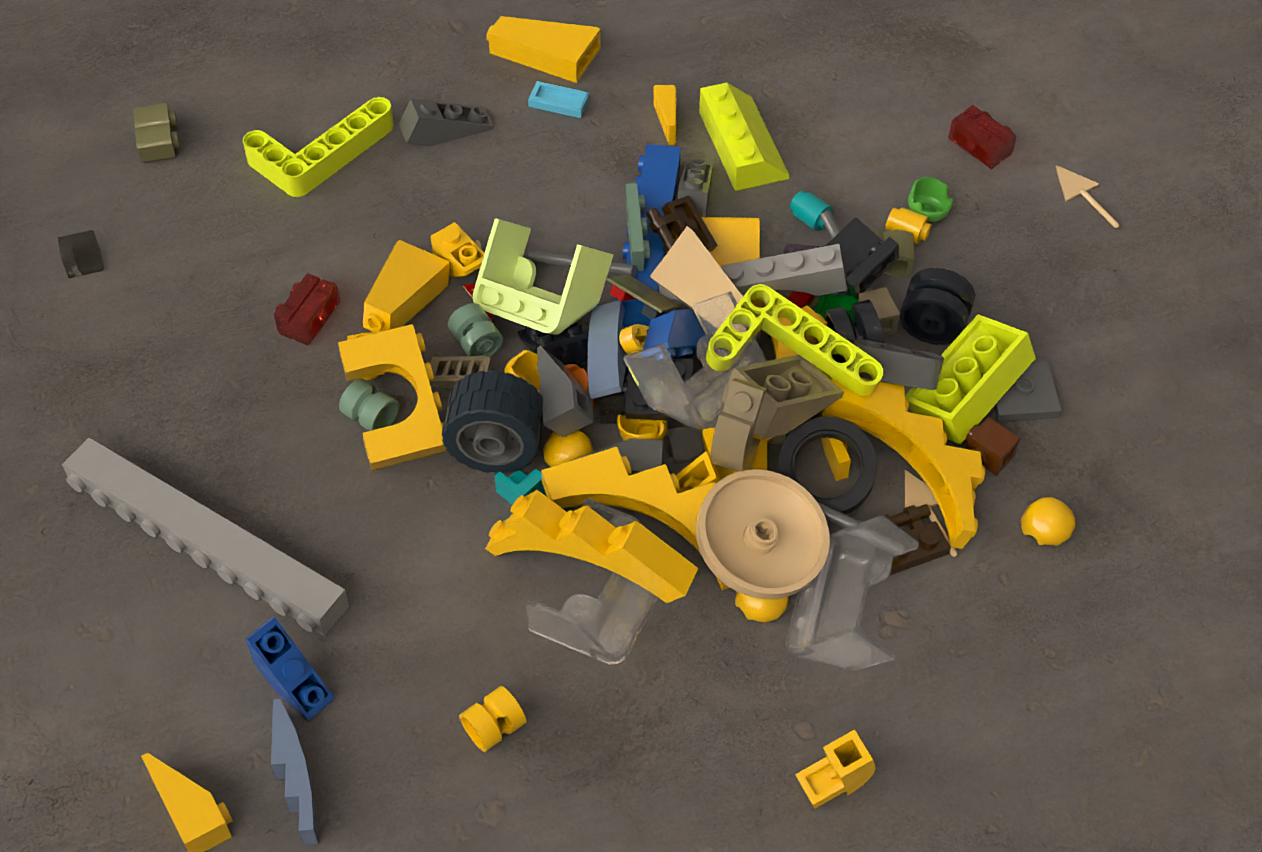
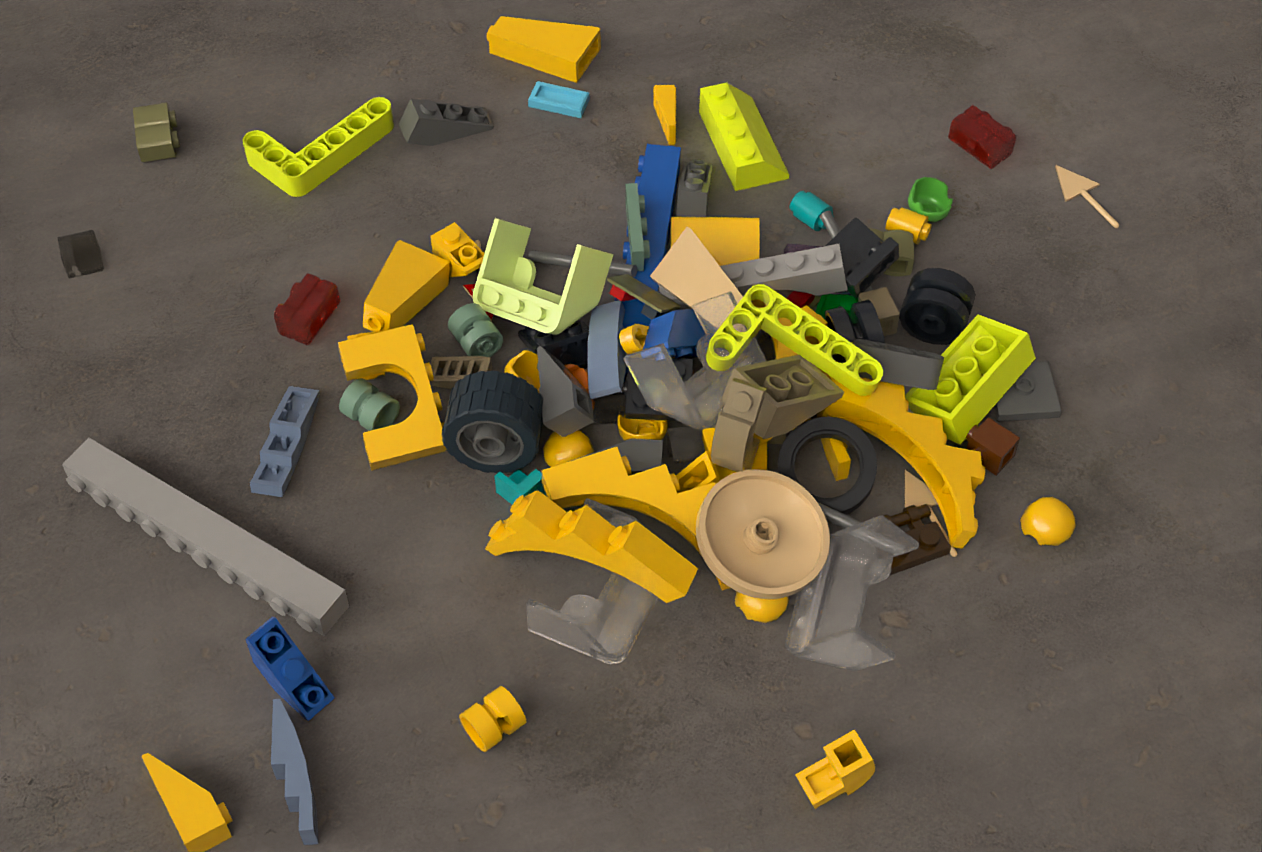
dark brown plate [646,196,718,254] -> none
none -> sand blue slope [250,386,320,497]

